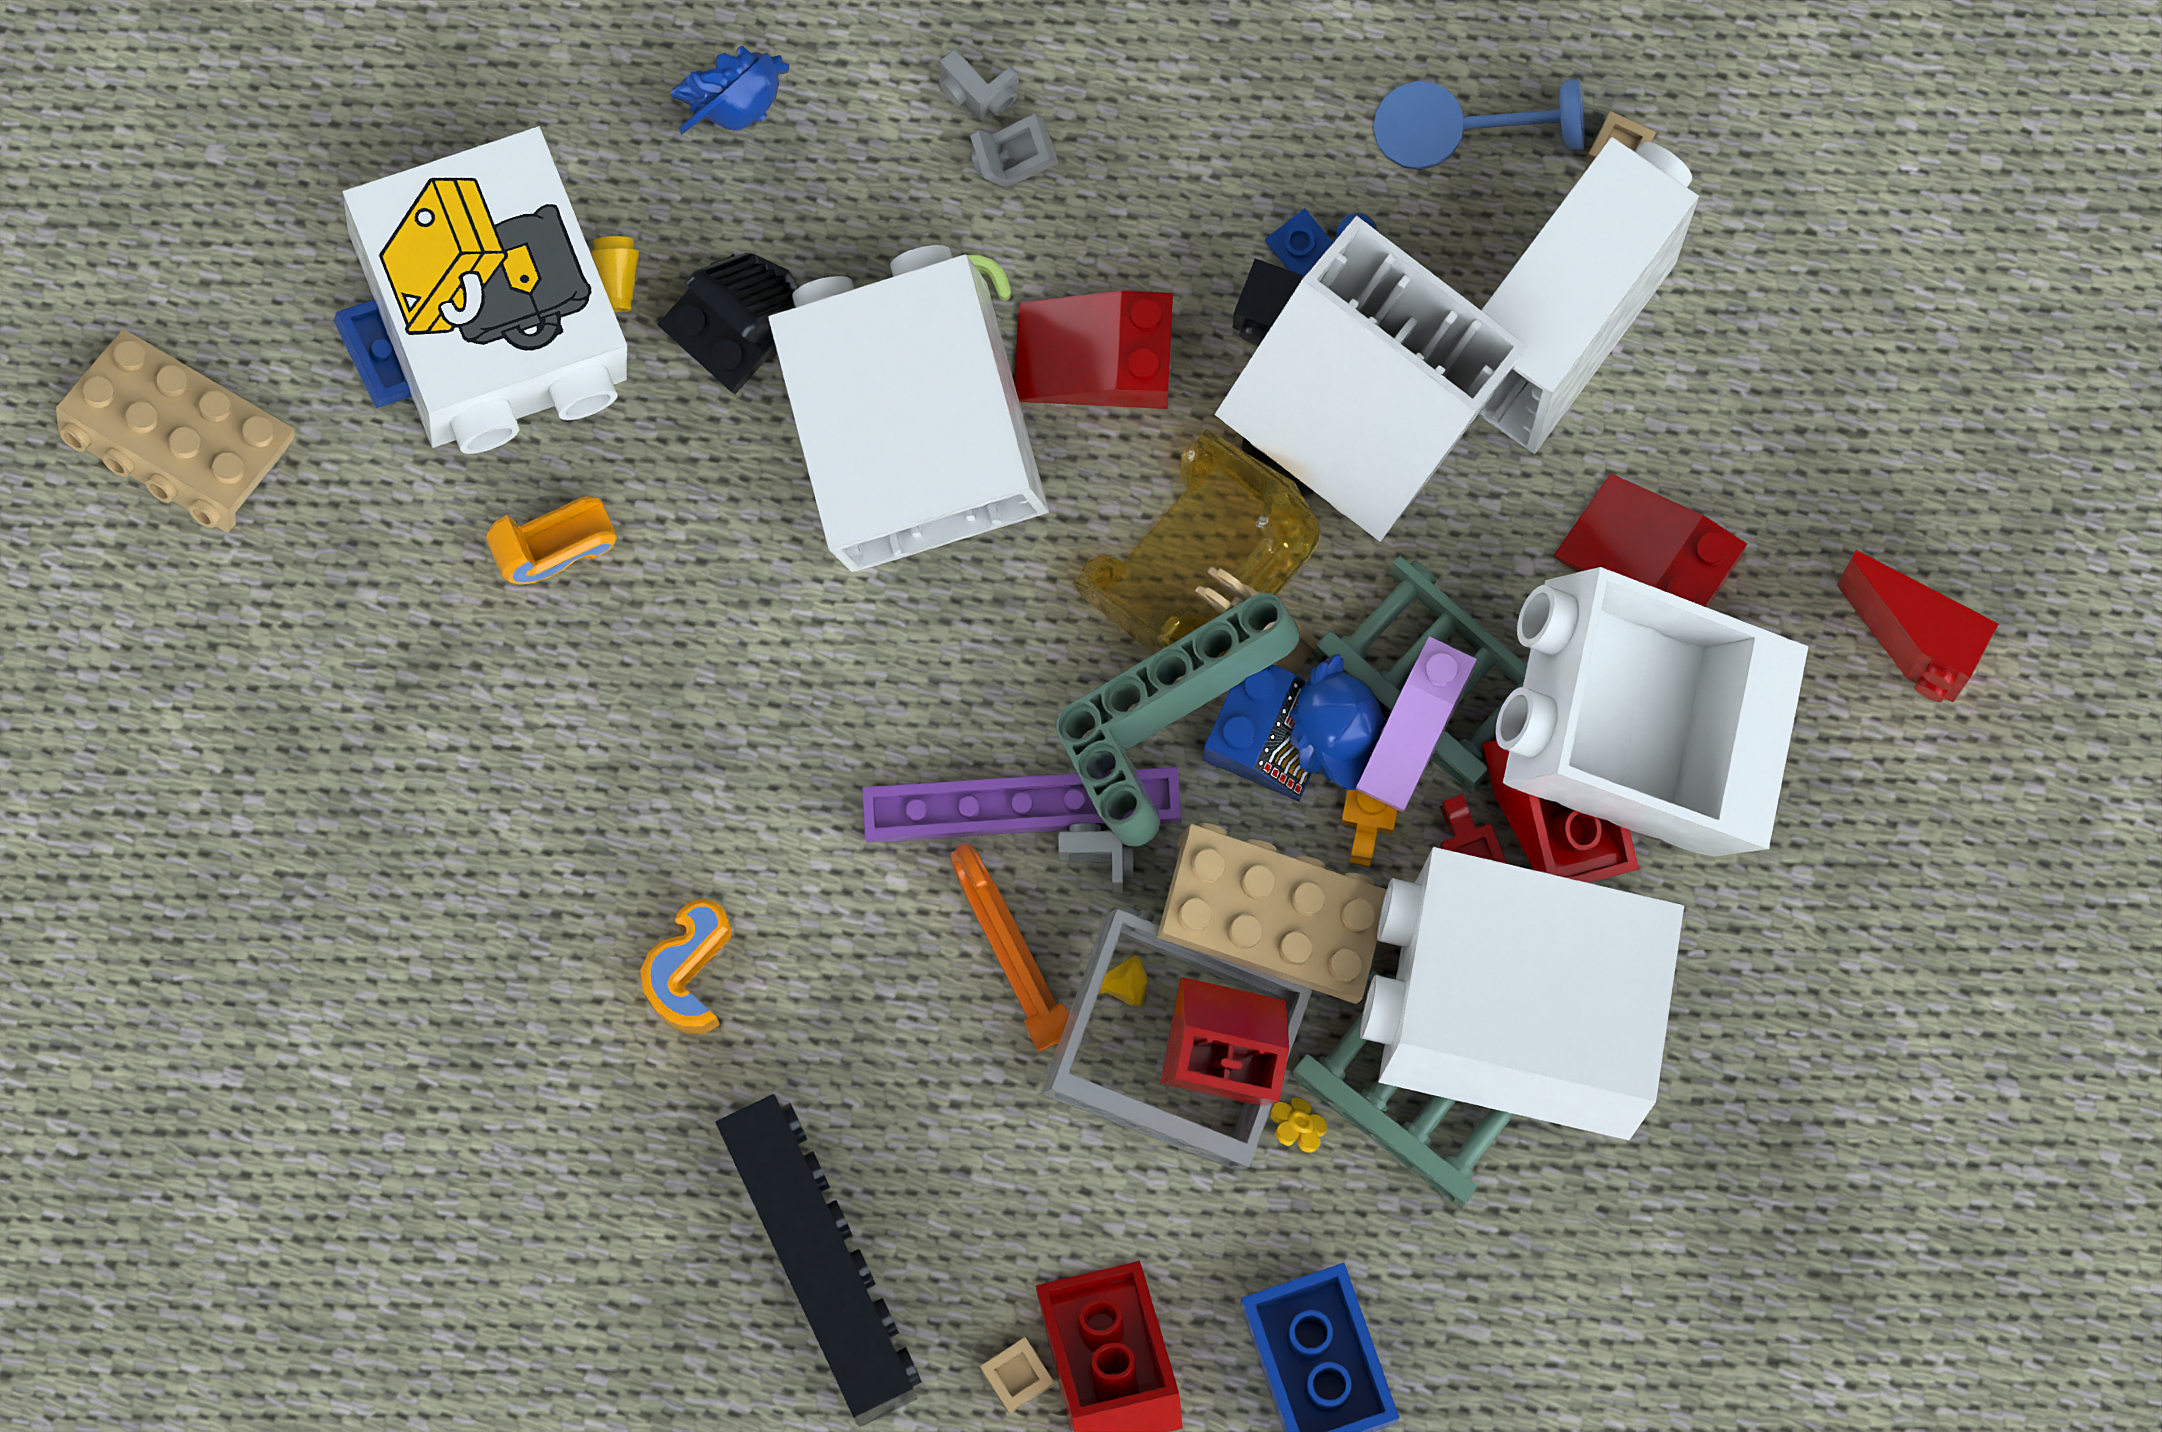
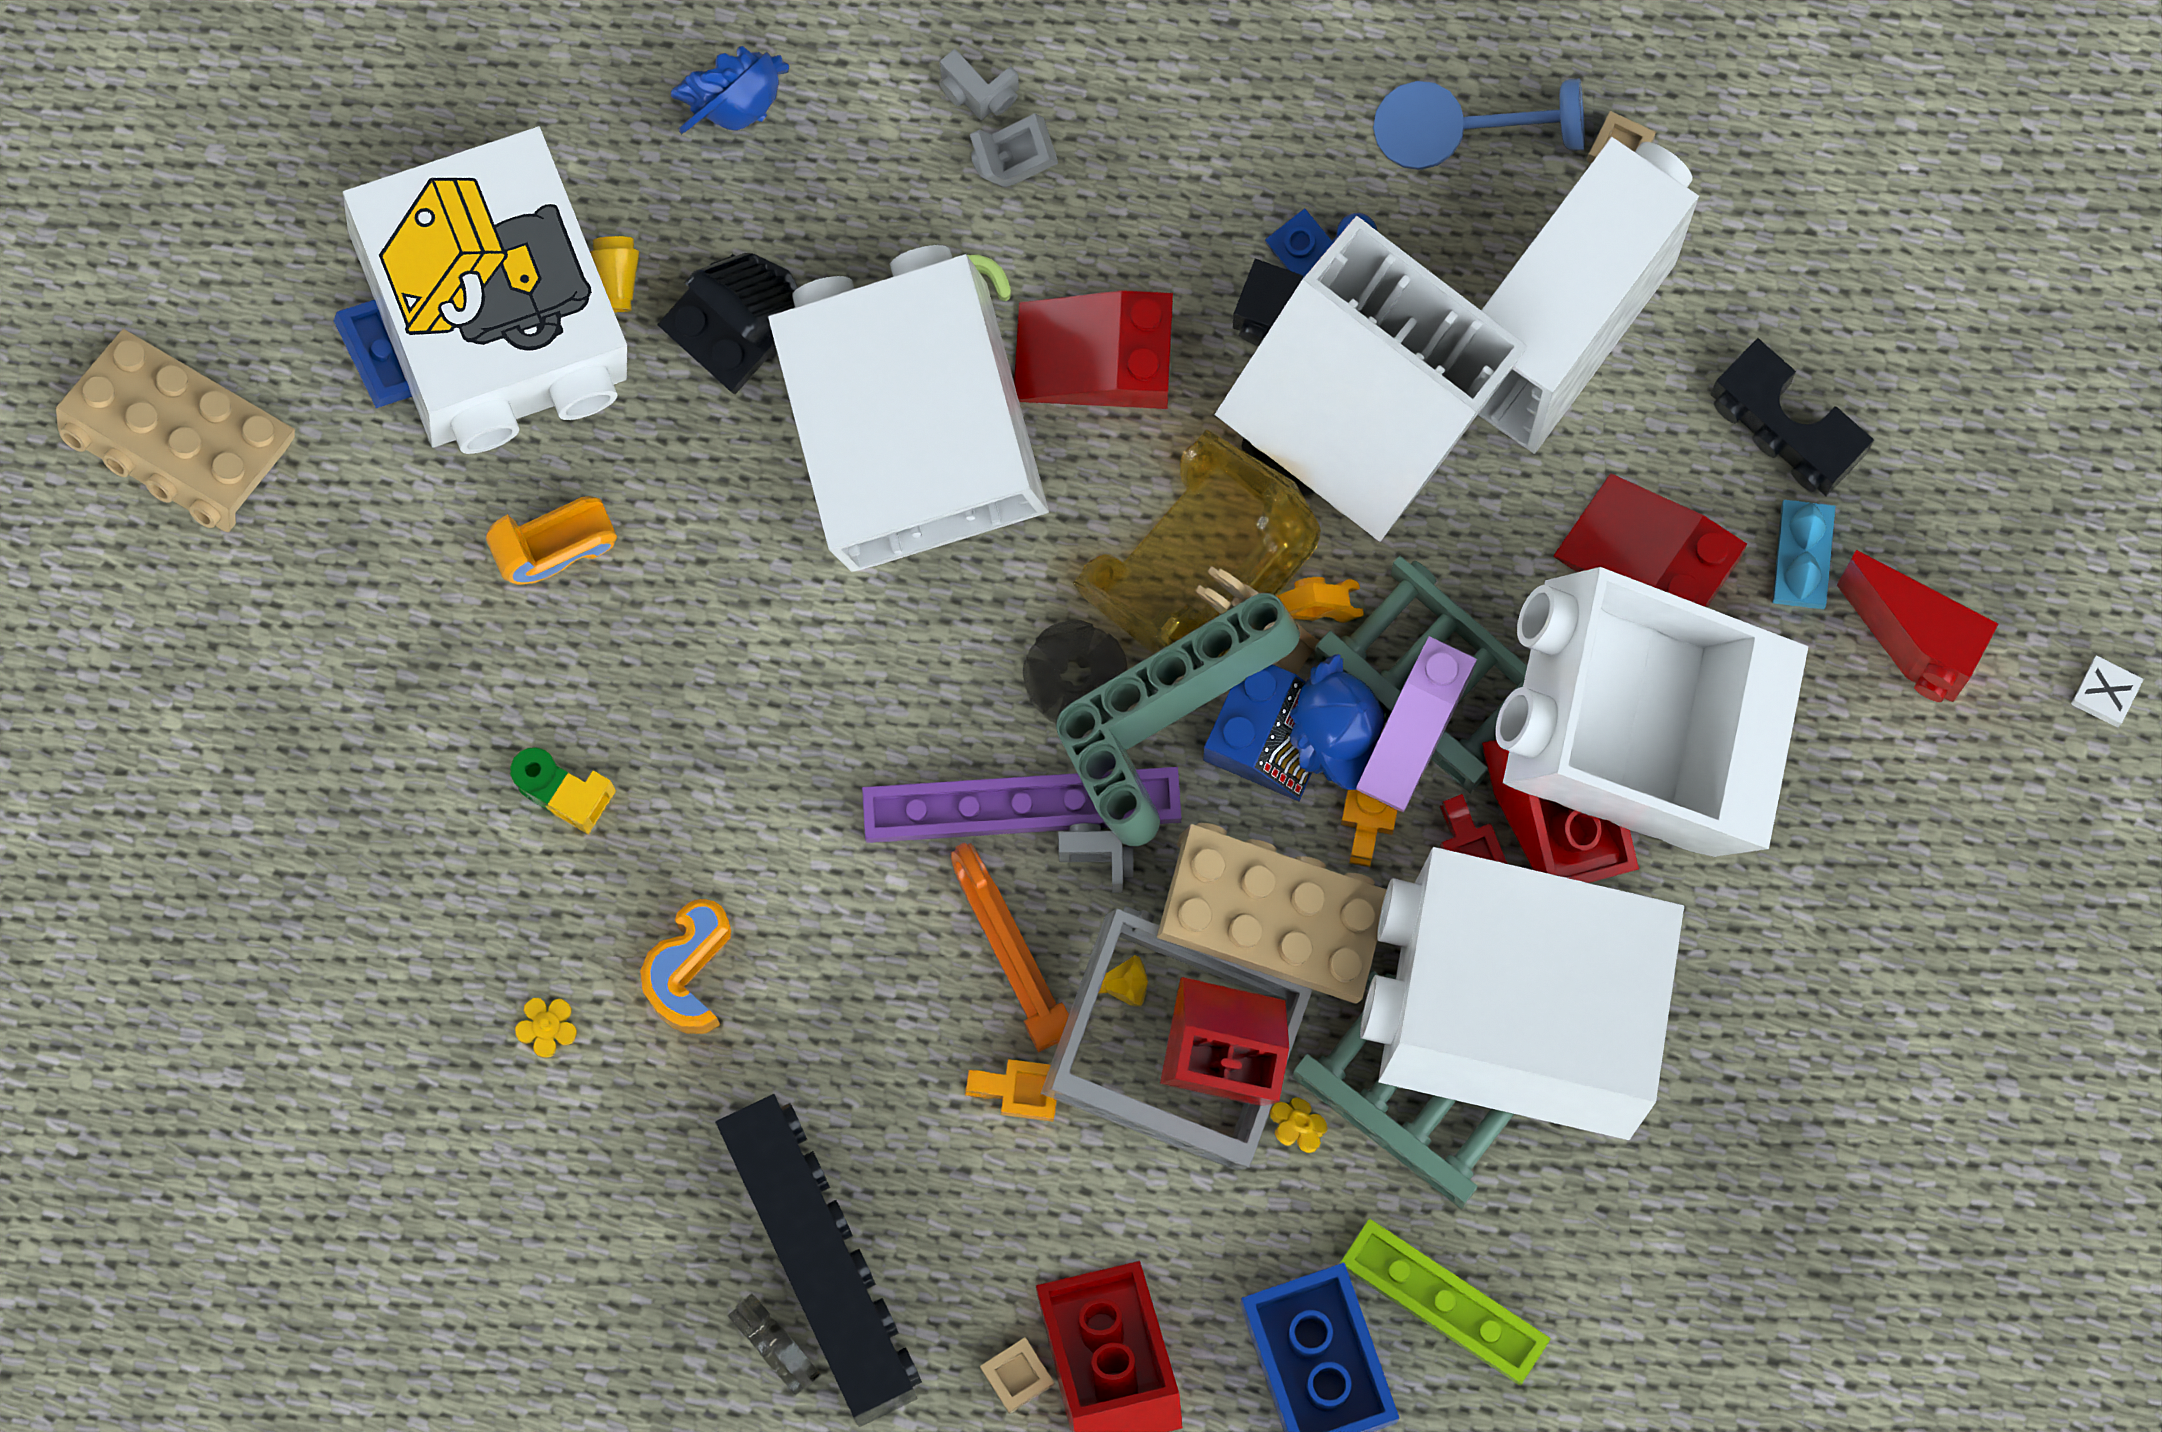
none -> leg [510,747,616,835]
none -> yellow plant [515,998,577,1058]
none -> clear smoke plate [728,1293,821,1396]
none -> light orange plate [965,1059,1057,1122]
none -> clear smoke plate [1023,620,1128,723]
none -> light orange plate [1277,577,1364,623]
none -> lime plate [1340,1218,1551,1386]
none -> black arch [1711,338,1874,497]
none -> medium azure tile [1772,500,1836,609]
none -> white tile [2071,655,2144,728]

